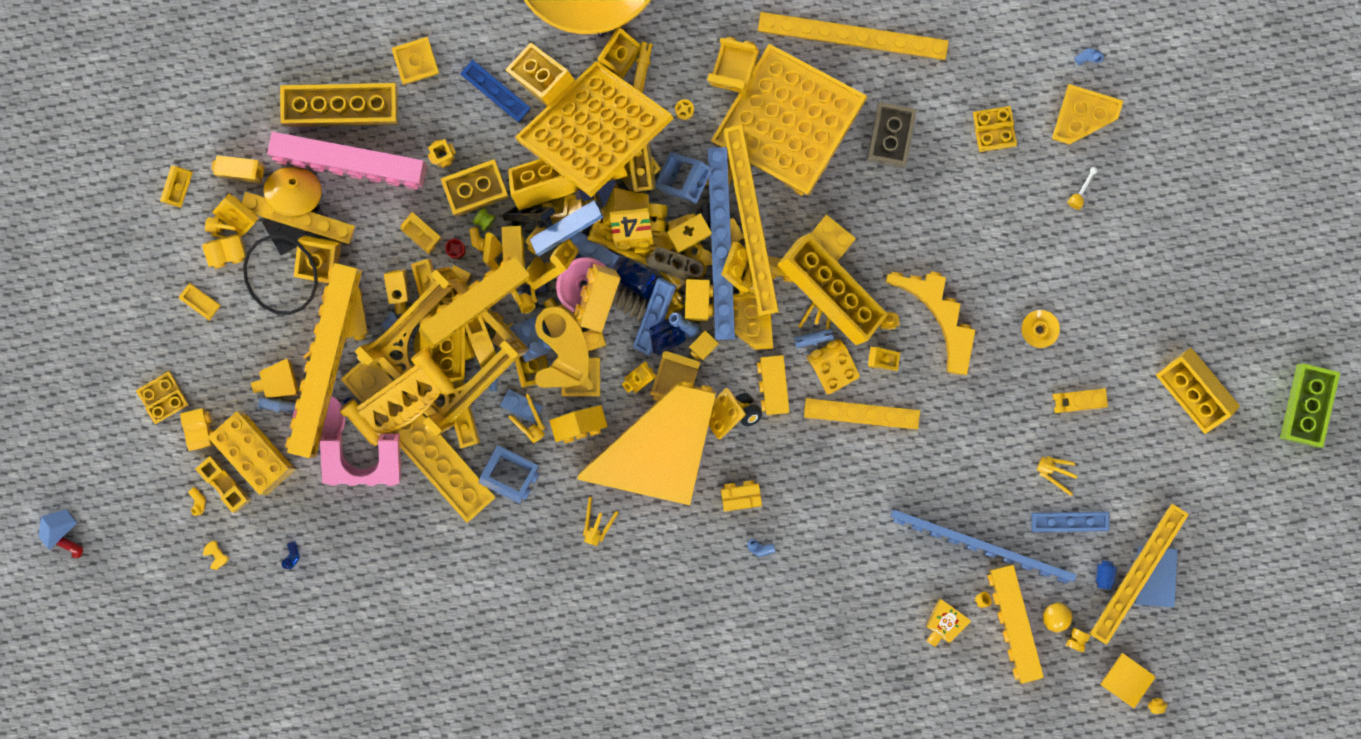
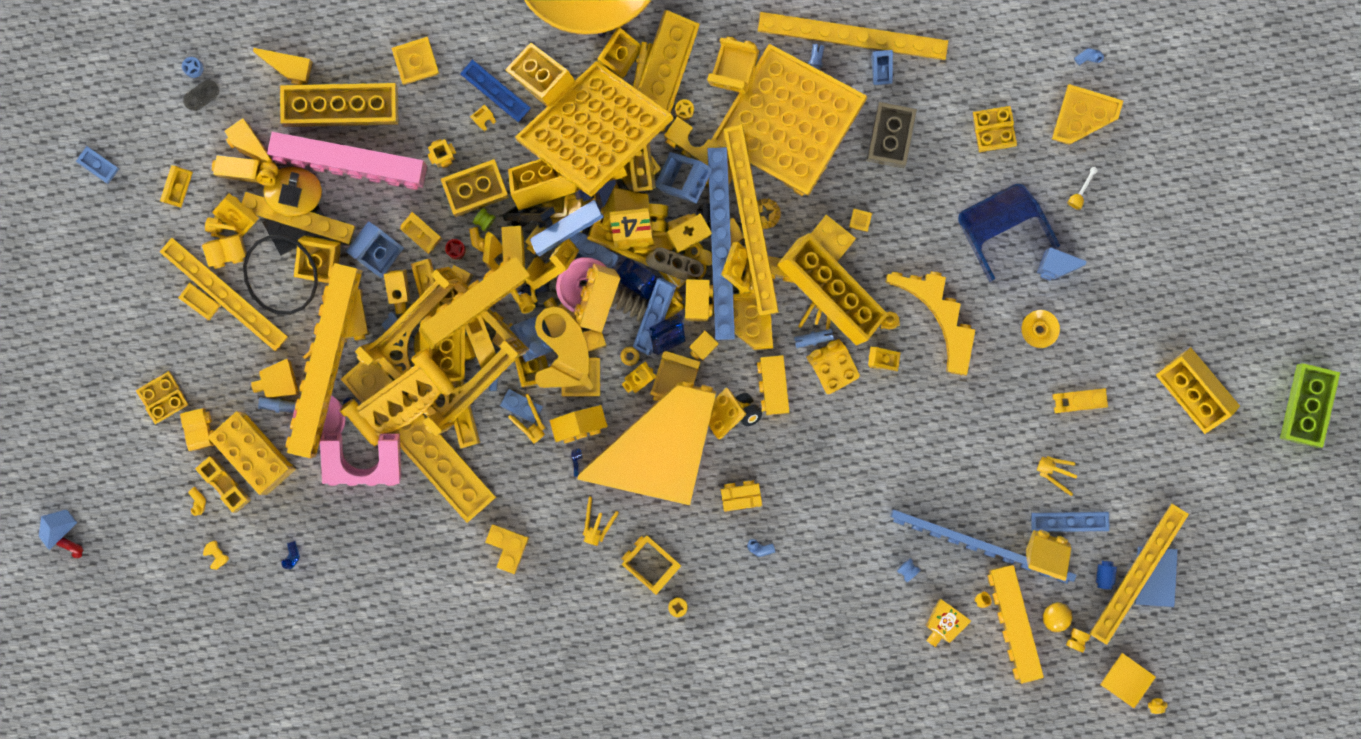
medium blue window [479,445,540,504] -> none
medium blue piece [669,313,702,339] -> none
yellow plate [803,398,920,430] -> none
none -> medium blue plate [76,146,119,184]
none -> yellow plate [160,238,288,351]
none -> medium blue wheel [182,57,204,78]
none -> clear smoke plate [183,80,219,111]
none -> yellow slope [224,118,276,165]
none -> yellow slope [253,48,313,85]
none -> yellow wheel [256,162,279,186]
none -> black plate [278,172,302,208]
none -> medium blue slope [345,221,404,278]
none -> yellow tile [470,105,496,131]
none -> yellow brick [485,524,529,574]
none -> clear blue hand [571,449,583,477]
none -> yellow plate [620,347,640,366]
none -> yellow window [621,535,682,595]
none -> yellow plate [638,10,700,132]
none -> yellow arch [664,117,721,165]
none -> yellow wheel [668,598,687,617]
none -> yellow gear [758,198,781,229]
none -> medium blue pin [808,44,825,70]
none -> yellow plate [849,209,872,232]
none -> medium blue slope [871,50,893,85]
none -> medium blue wheel [896,558,921,582]
none -> clear blue windscreen [958,184,1060,282]
none -> yellow slope [1026,530,1071,581]
none -> medium blue slope [1037,247,1087,281]

